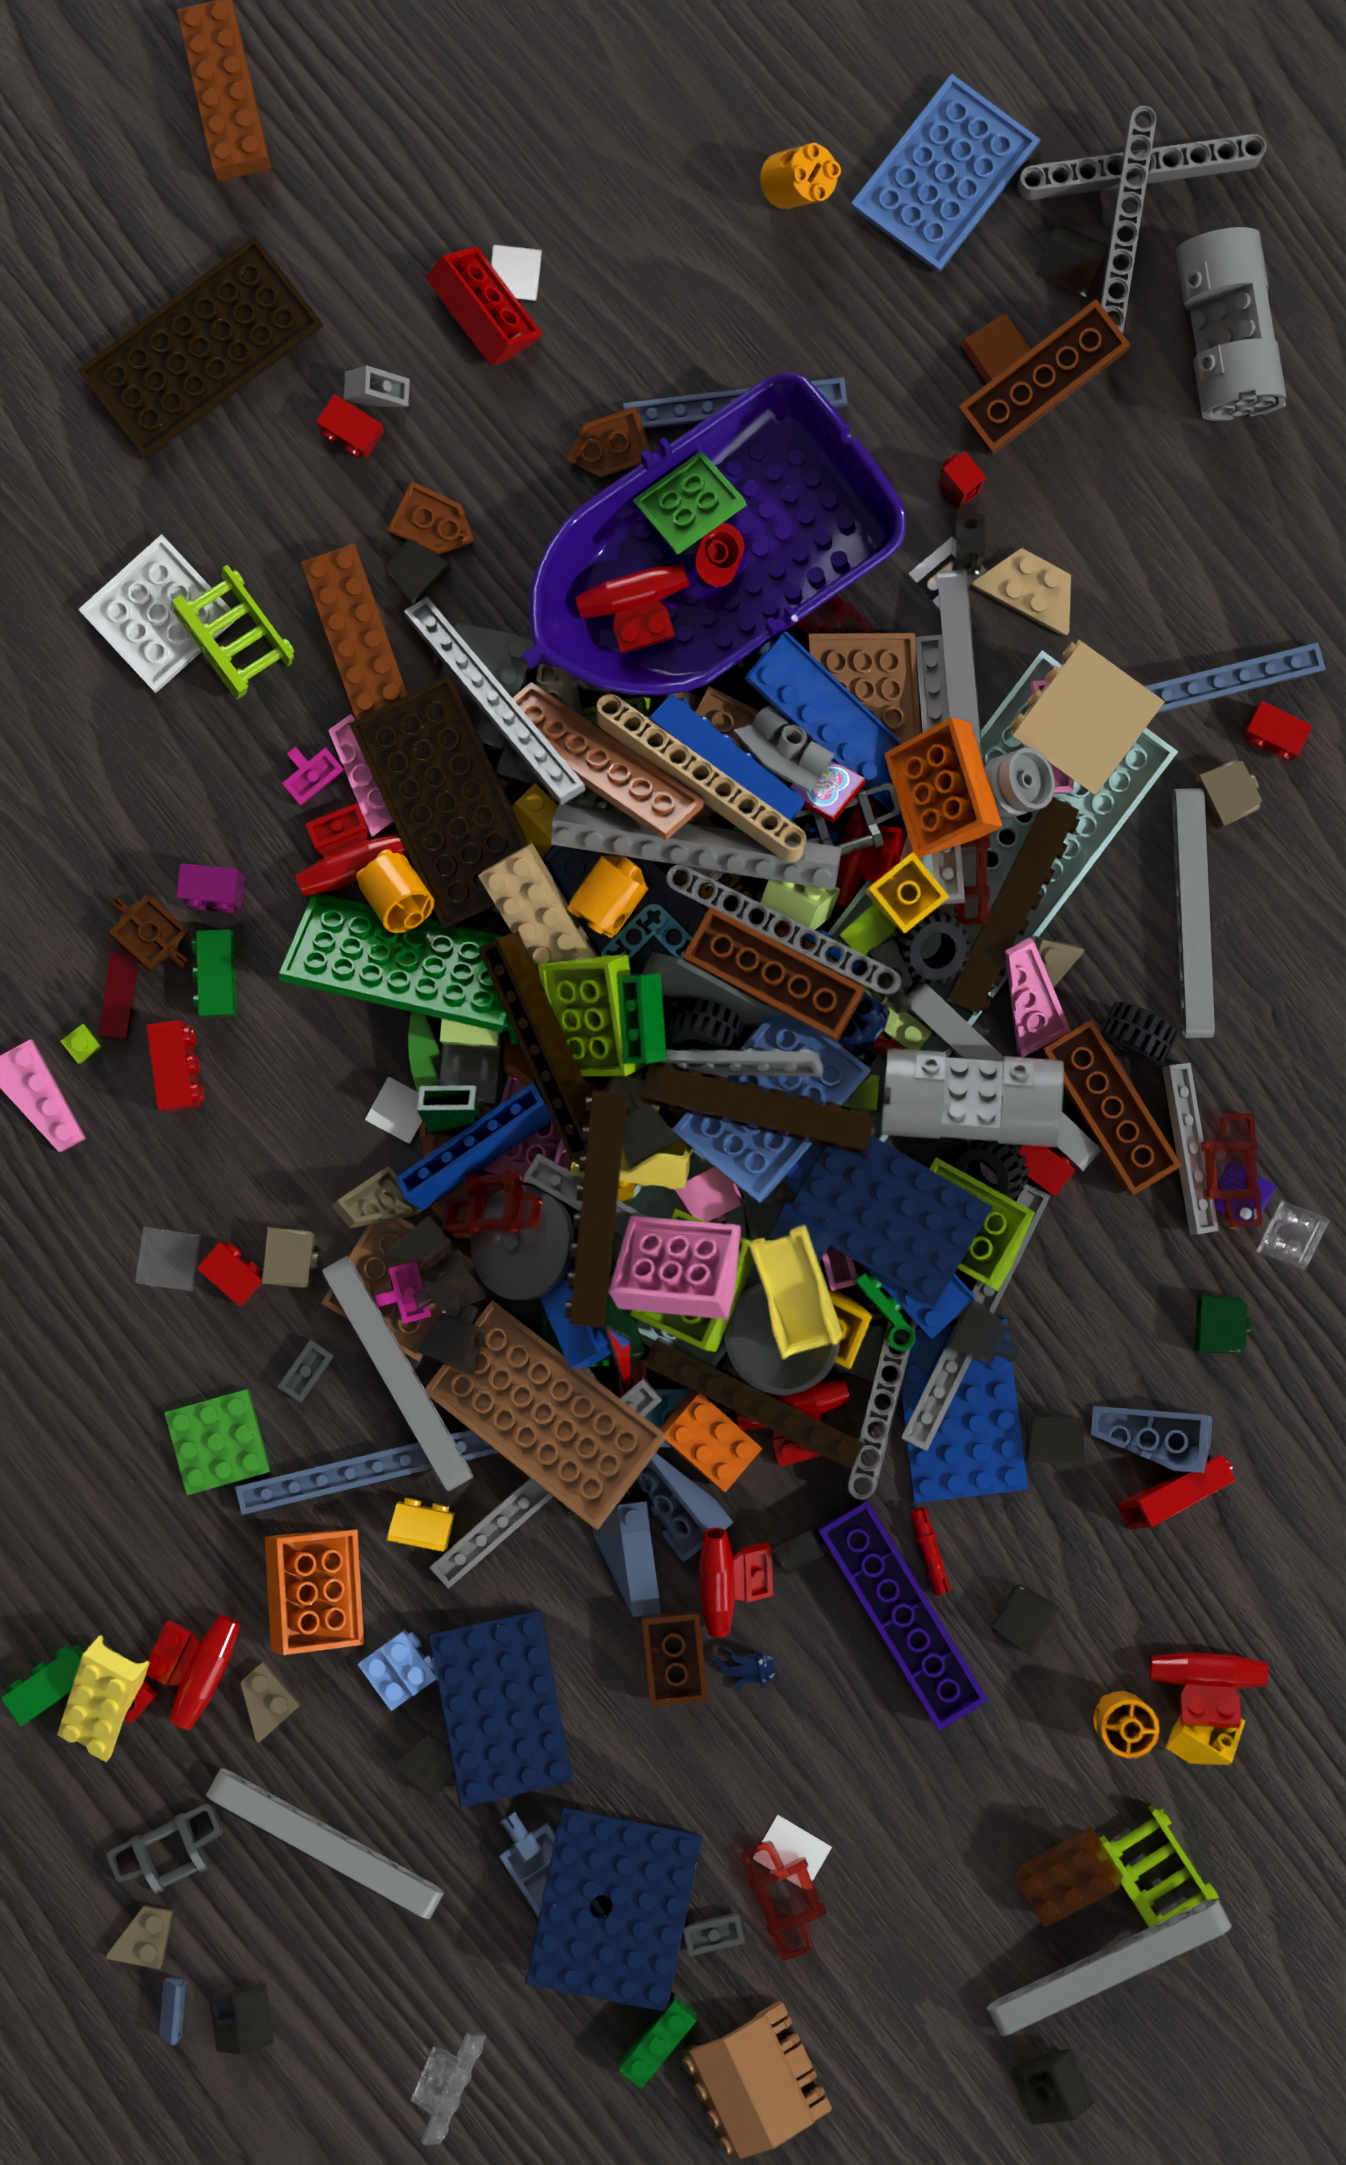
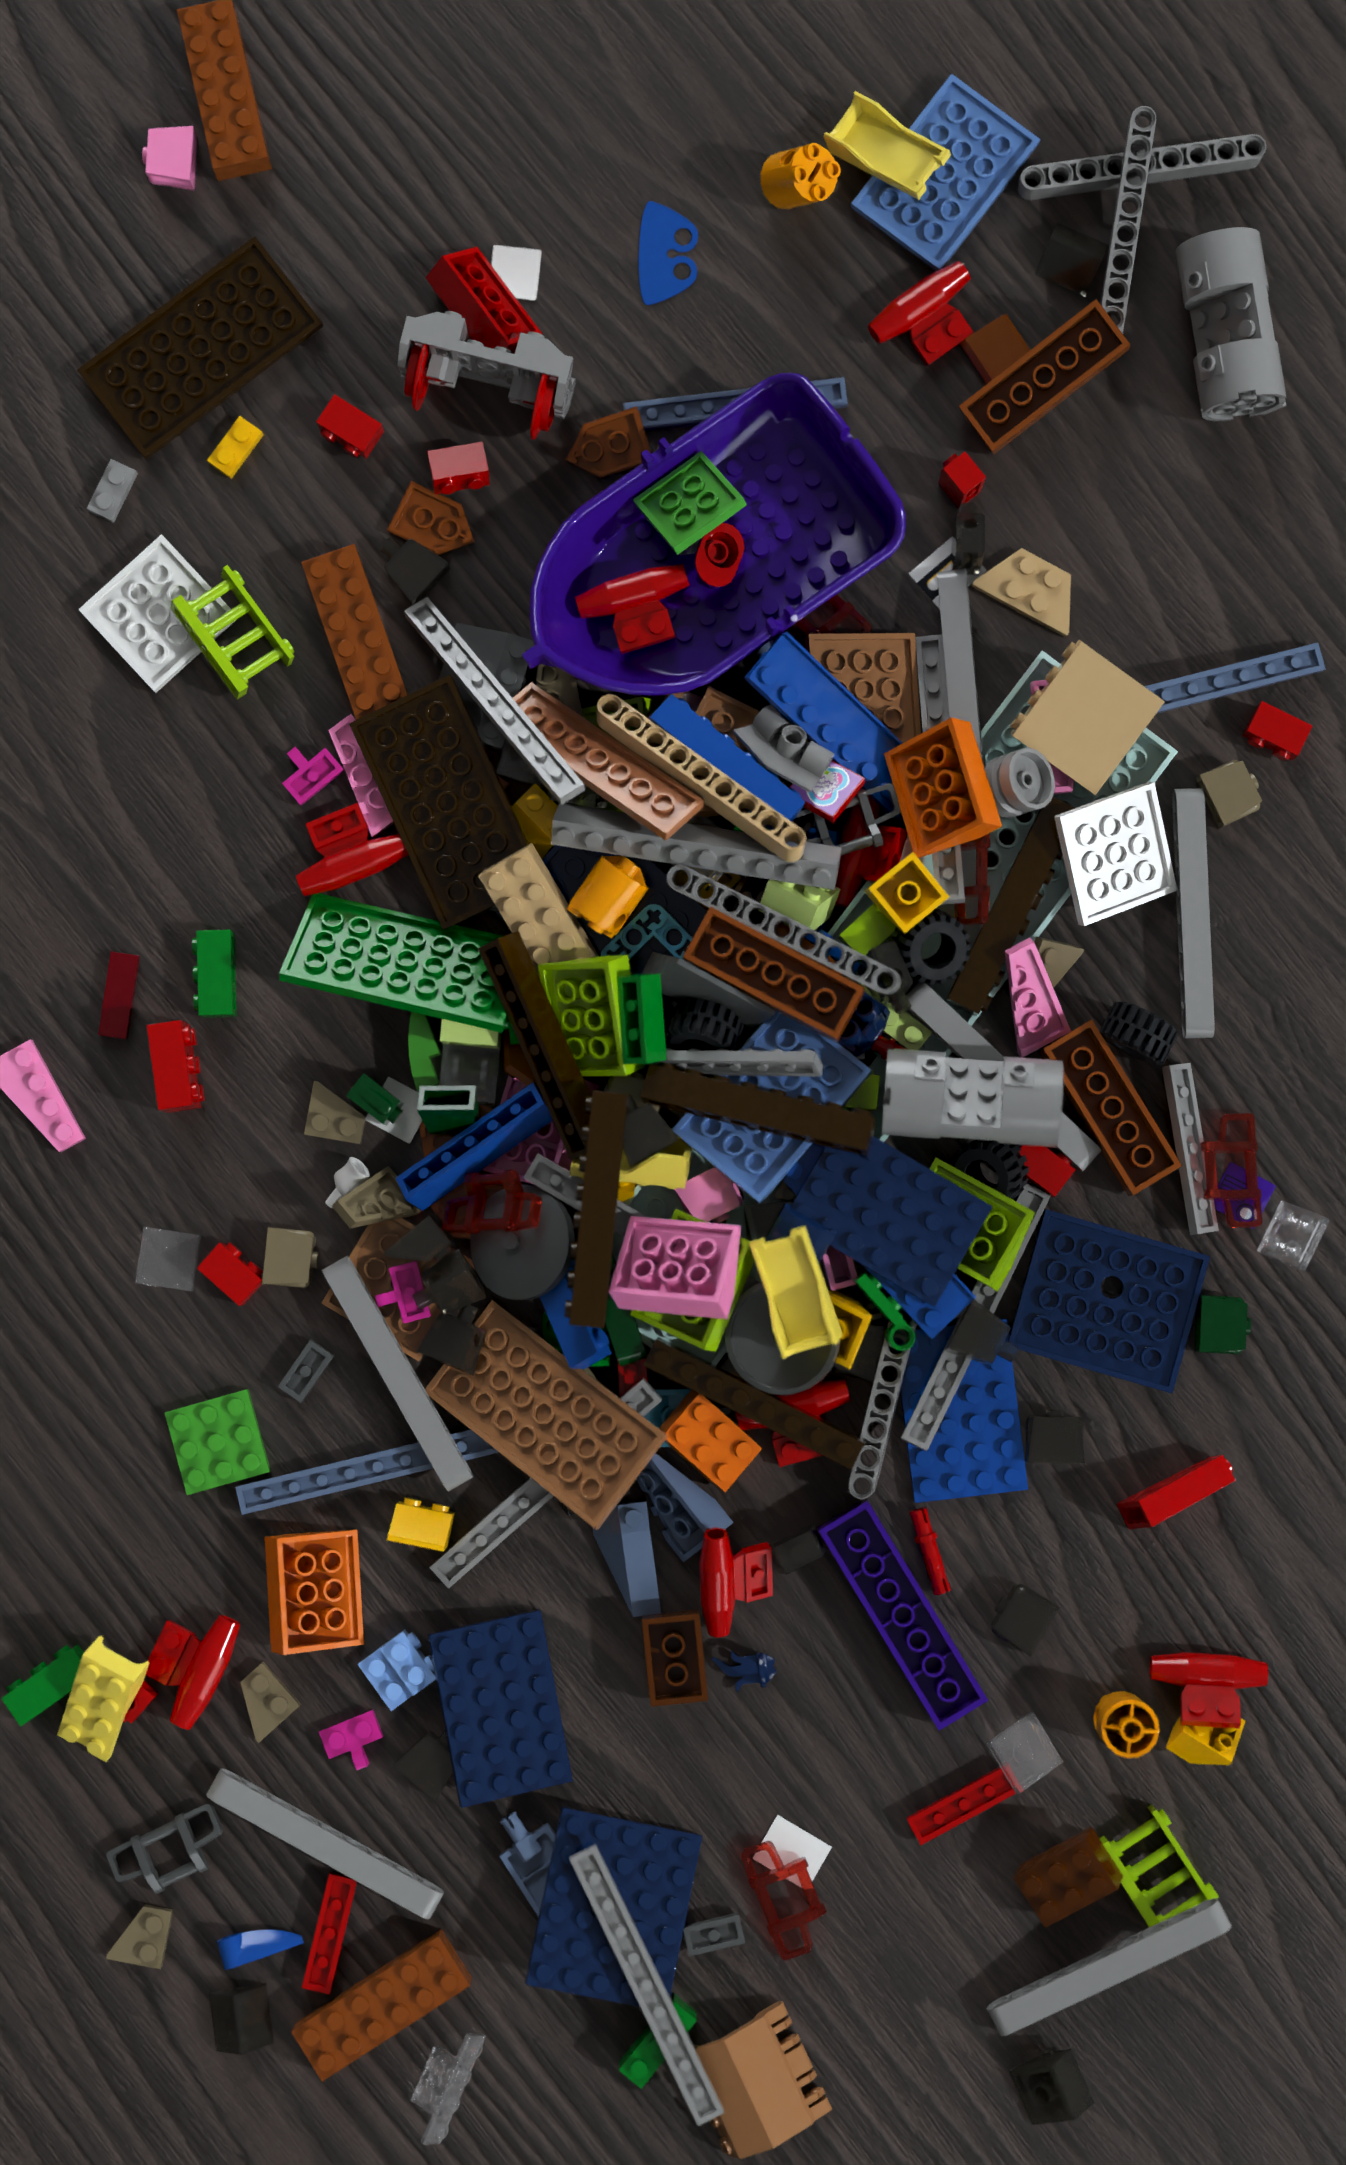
lime plate [61,1024,102,1064] -> none
reddish brown plate [108,894,190,973] -> none
sand blue slope [159,1978,186,2045] -> none
magenta brick [176,863,246,914] -> none
light grey slope [344,365,410,407] -> none
light orange cylinder [356,849,434,933] -> none
sticker [605,1326,633,1393] -> none
sand blue wedge [1091,1406,1212,1473] -> none
none -> light grey plate [87,459,138,523]
none -> bright pink torso [142,126,198,190]
none -> yellow plate [207,416,264,479]
none -> blue piece [216,1929,304,1970]
none -> dark orange brick [291,1928,472,2082]
none -> red plate [302,1871,357,1995]
none -> dark tan wing [304,1081,366,1145]
none -> dark pink plate [319,1710,384,1770]
none -> white piece [325,1157,370,1208]
none -> dark green torso [346,1073,404,1126]
none -> light grey piece [397,311,576,440]
none -> brick [427,441,490,495]
none -> light grey plate [569,1844,724,2126]
none -> blue piece [639,201,698,305]
none -> light yellow piece [823,91,951,200]
none -> red plate [867,261,974,366]
none -> red plate [906,1763,1022,1845]
none -> clear tile [986,1712,1063,1794]
none -> dark blue plate [1007,1209,1210,1394]
none -> white plate [1054,782,1177,926]

